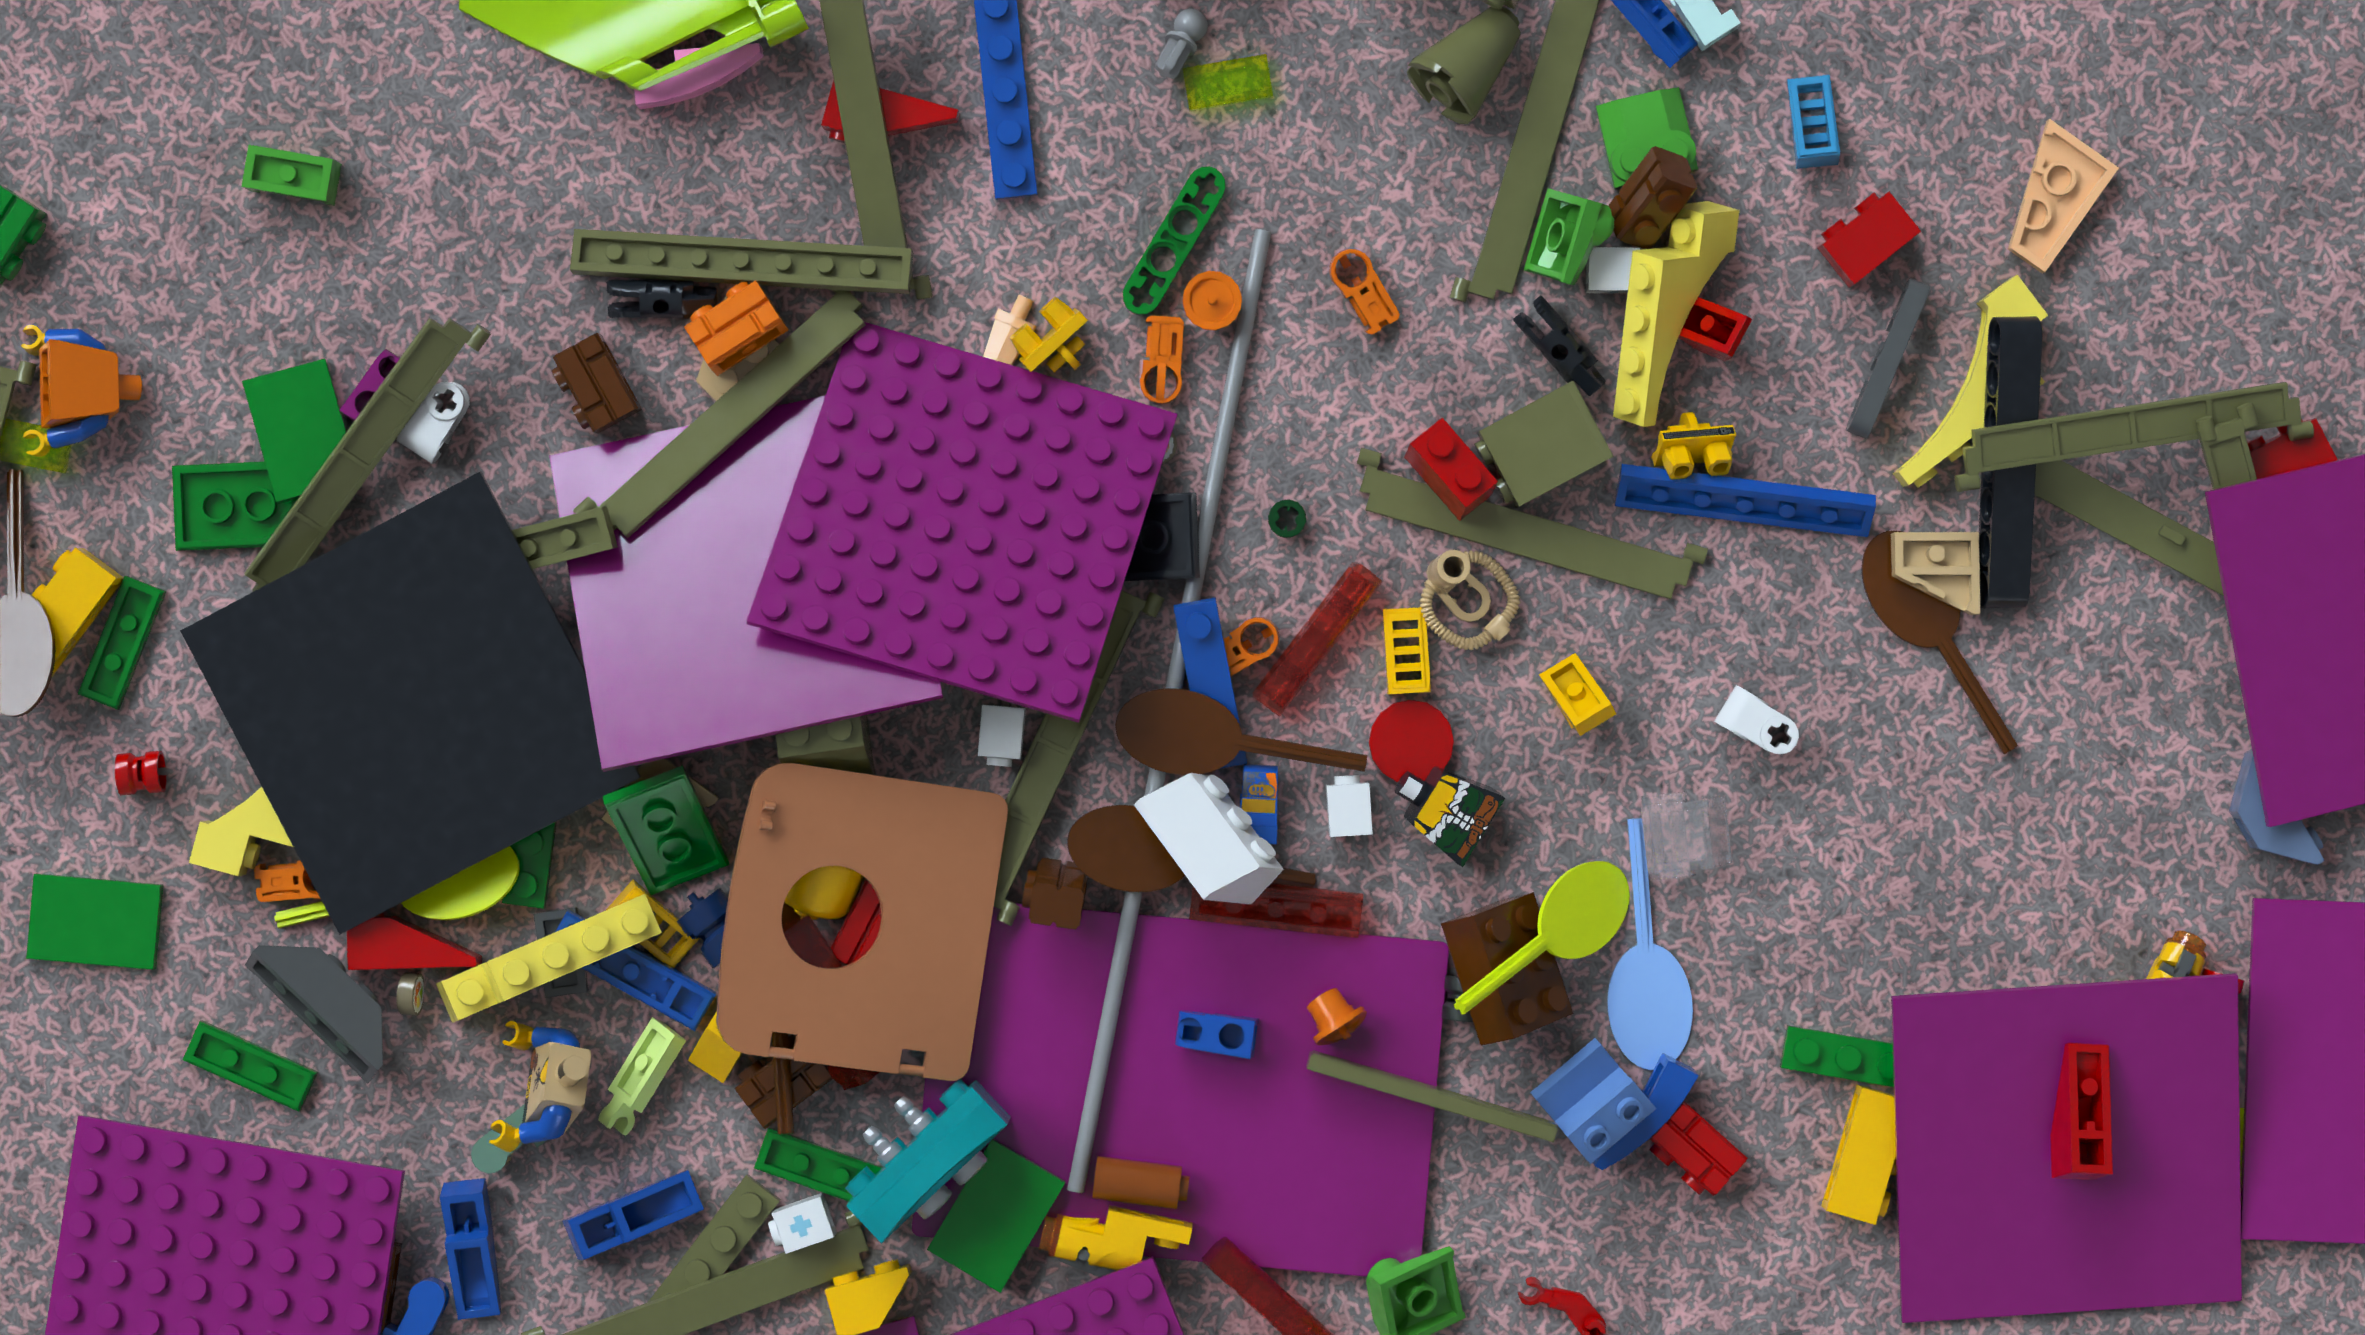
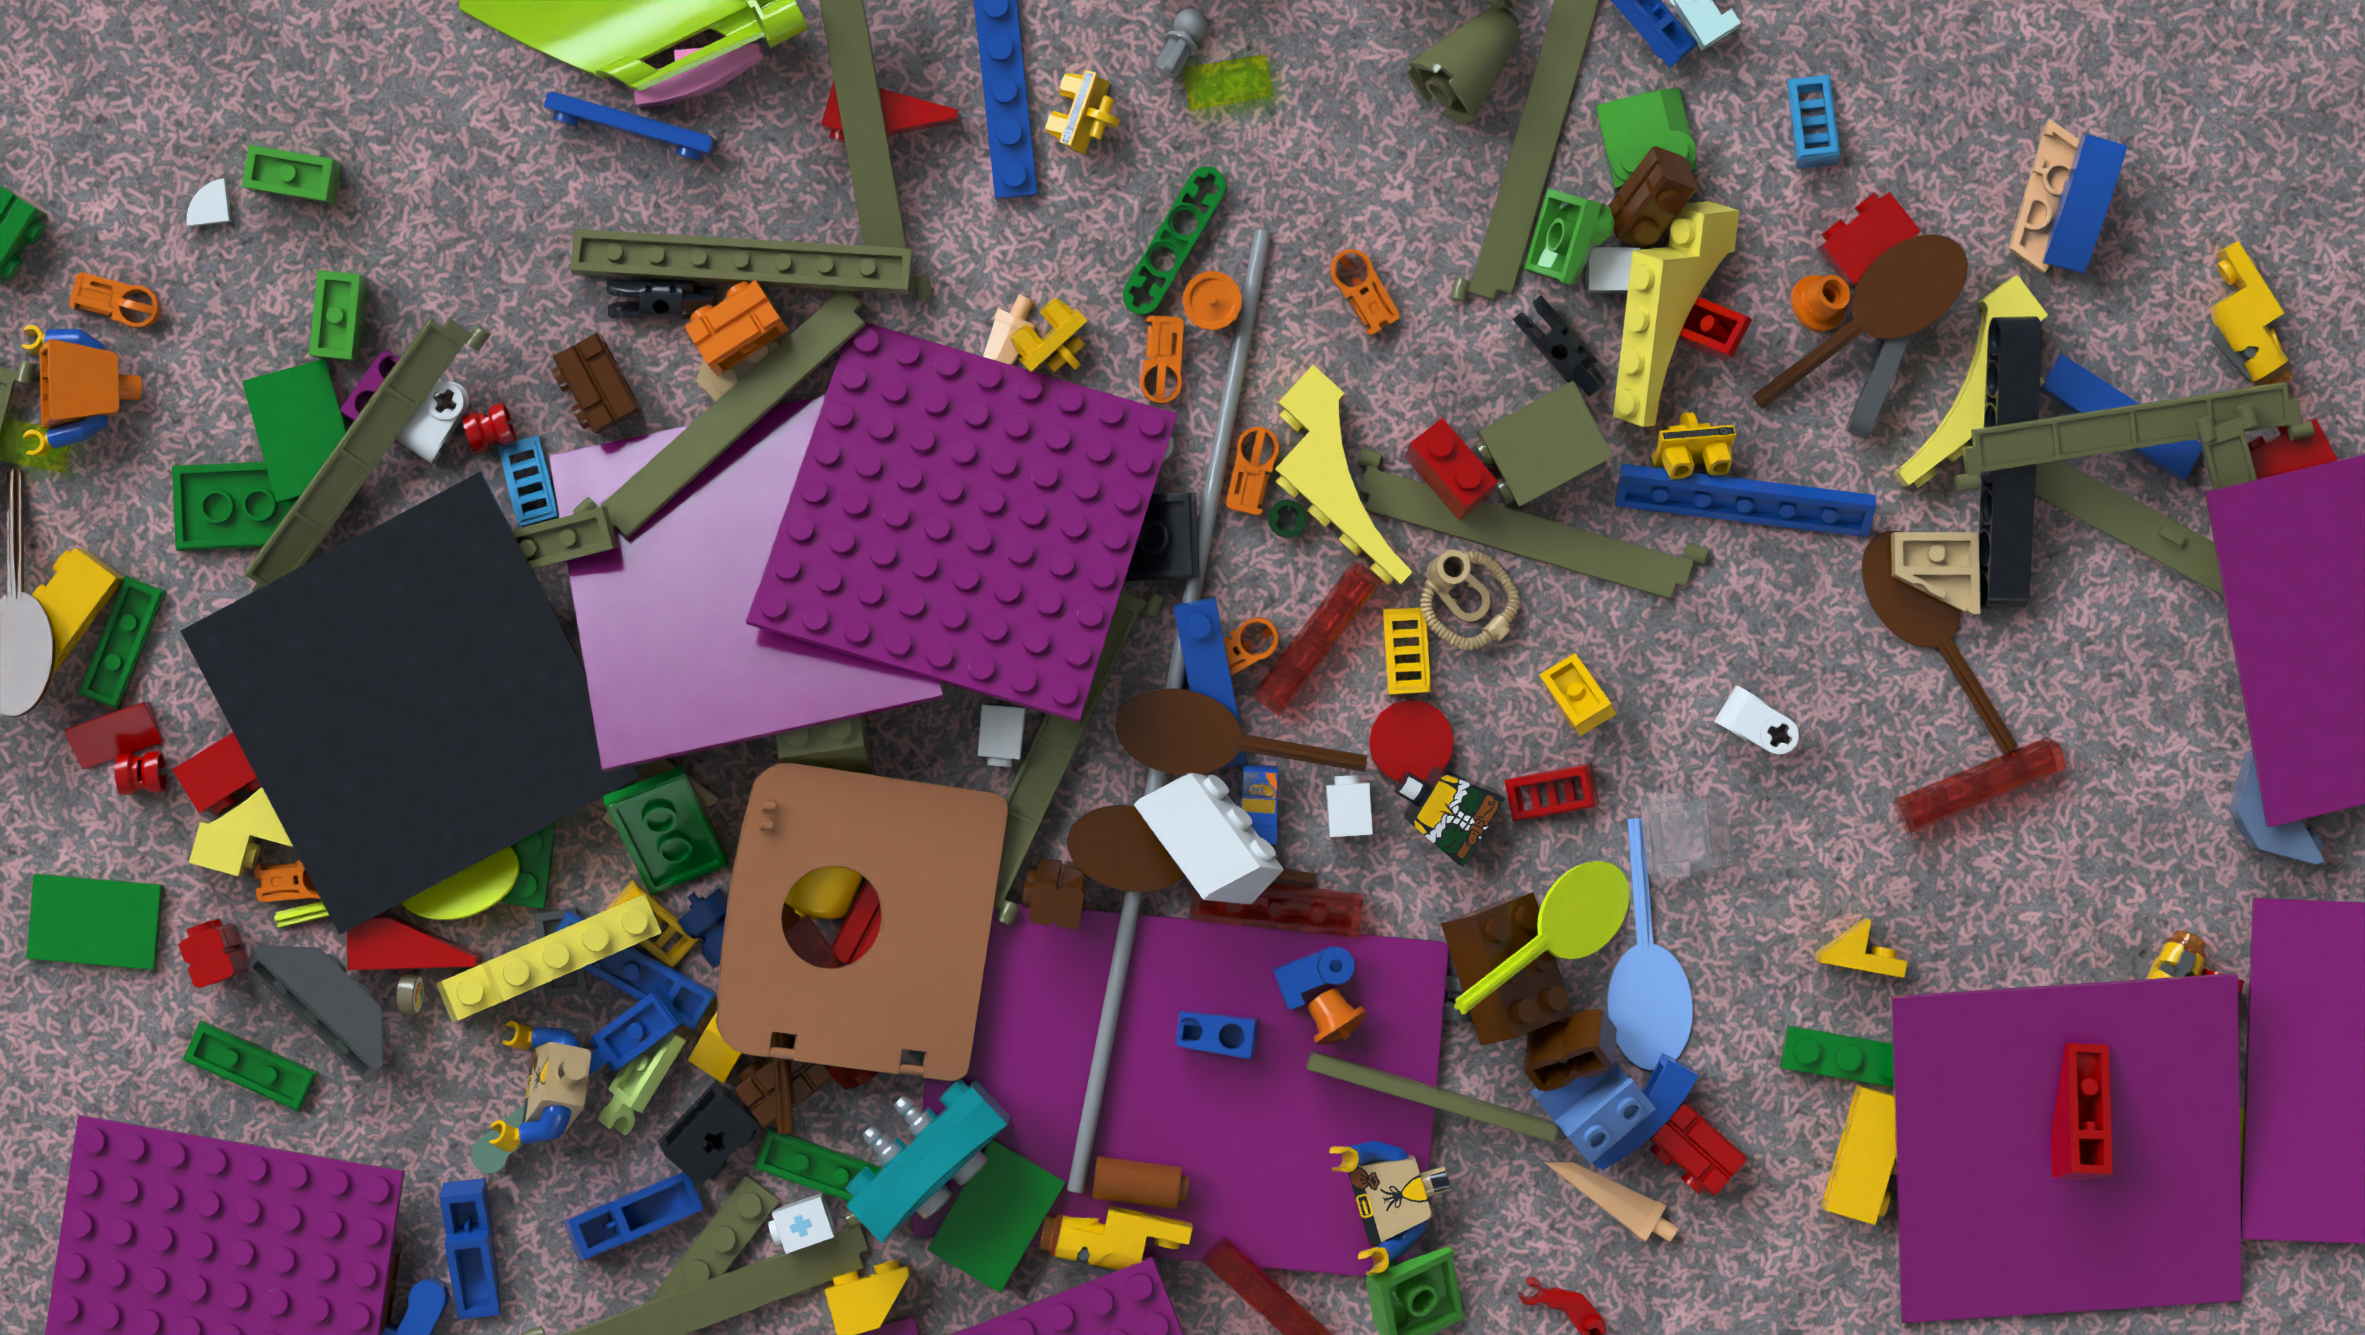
none -> red slope [64,702,164,769]
none -> orange piece [69,272,161,328]
none -> red brick [172,732,262,815]
none -> red brick [178,918,248,989]
none -> white tile [187,178,232,227]
none -> bright green panel [309,270,369,363]
none -> red wheel [462,402,517,455]
none -> dark azure slope [498,435,559,528]
none -> blue plate [544,91,716,161]
none -> blue hinge [589,987,684,1075]
none -> black brick [658,1080,760,1186]
none -> yellow hips [1045,70,1121,155]
none -> orange piece [1226,427,1279,515]
none -> blue leg [1272,946,1355,1010]
none -> light yellow arch [1275,365,1412,585]
none -> torso [1329,1140,1452,1275]
none -> red slope [1504,762,1599,822]
none -> reddish brown brick [1524,1009,1617,1091]
none -> light nougat bar [1544,1162,1678,1242]
none -> reddish brown piece [1752,234,1968,409]
none -> orange piece [1791,275,1850,333]
none -> yellow slope [1815,918,1907,978]
none -> clear red brick [1893,737,2067,834]
none -> blue slope [2040,354,2202,481]
none -> blue slope [2042,134,2127,274]
none -> yellow plate [2210,241,2294,386]

